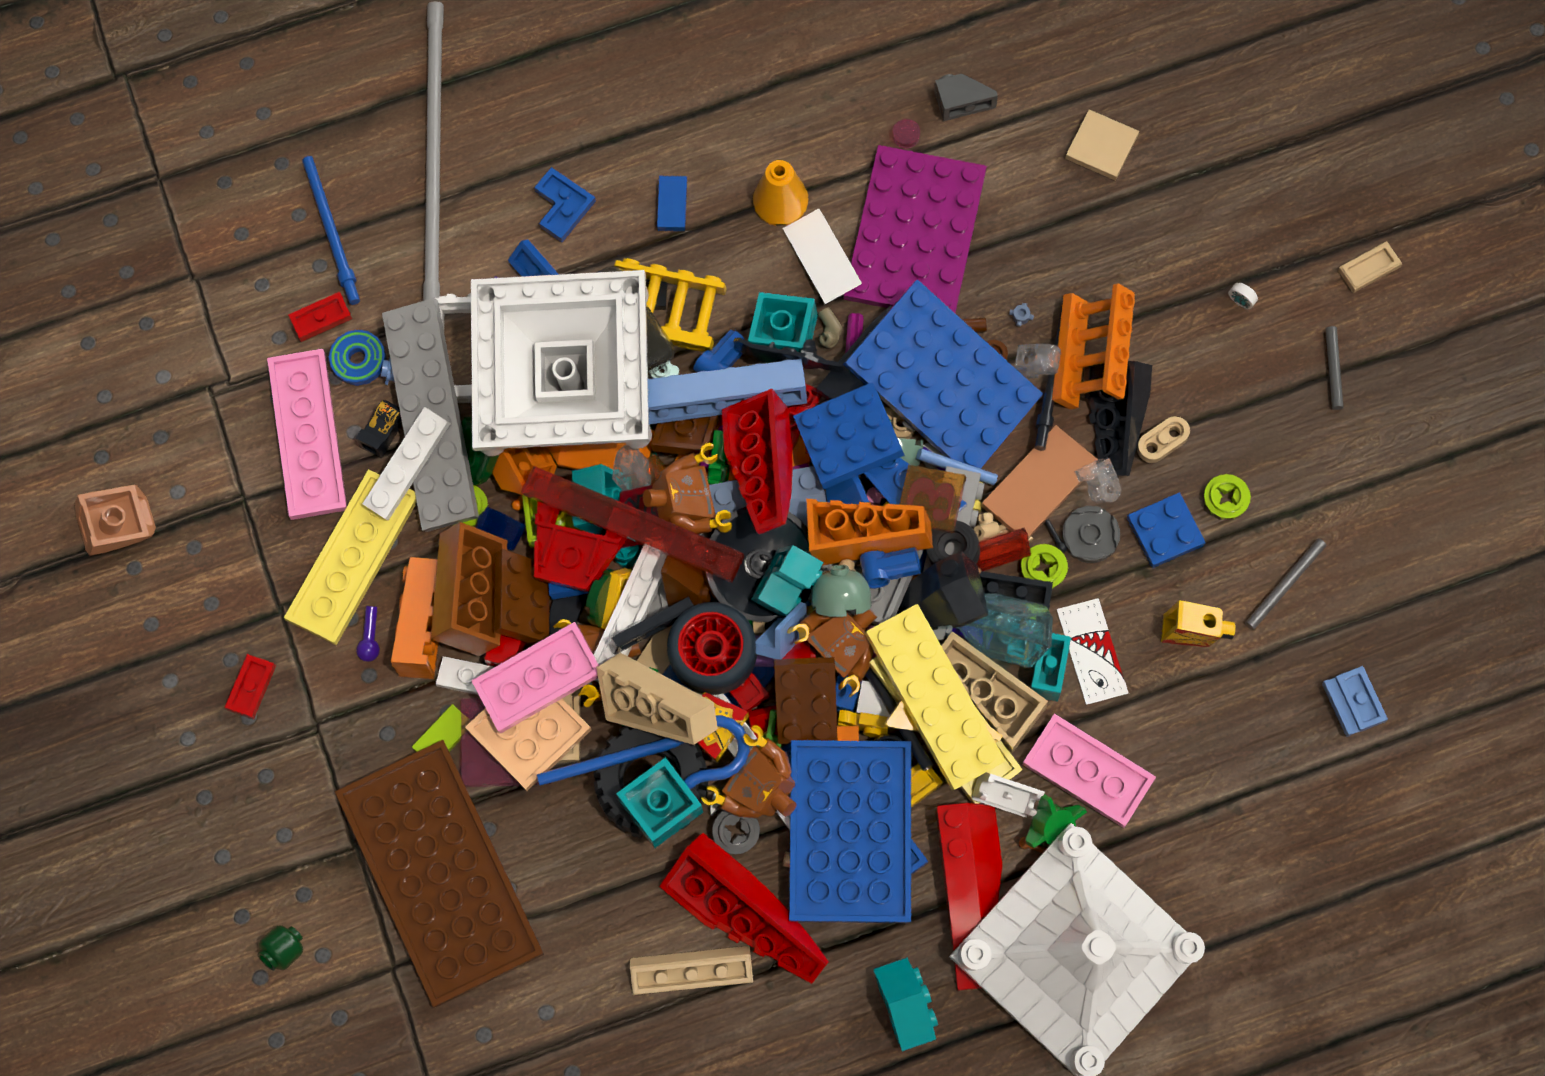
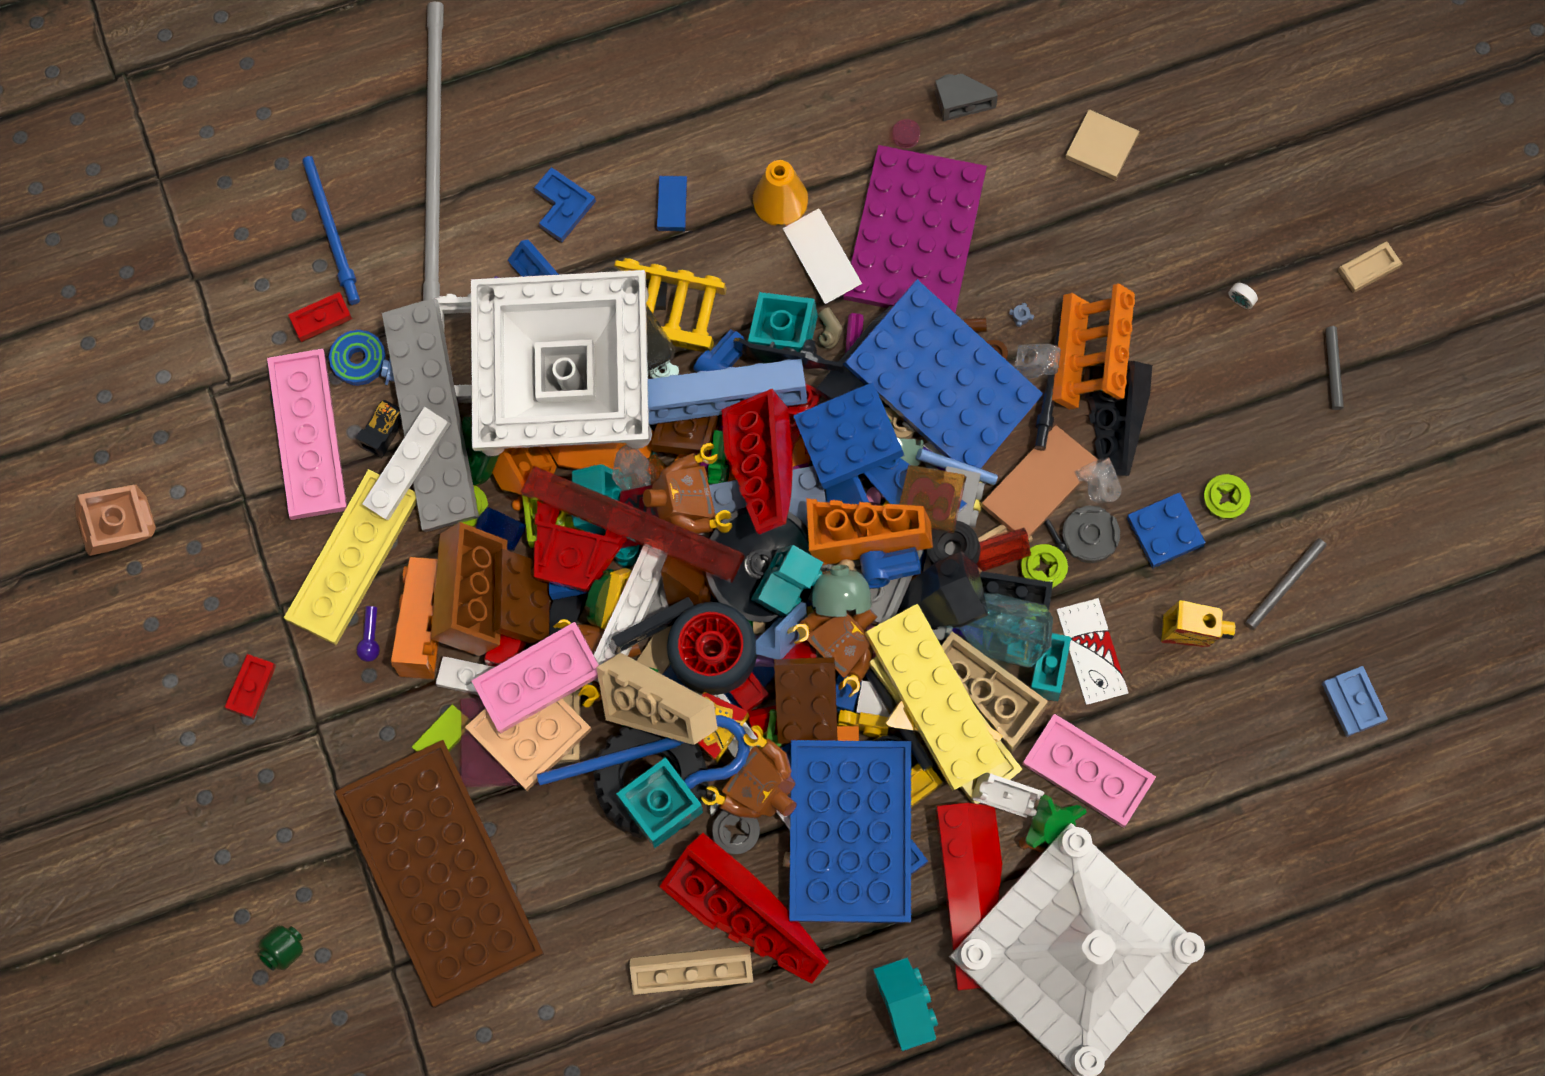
tan arm [973,512,999,540] -> none
tan plate [1137,416,1190,463] -> none

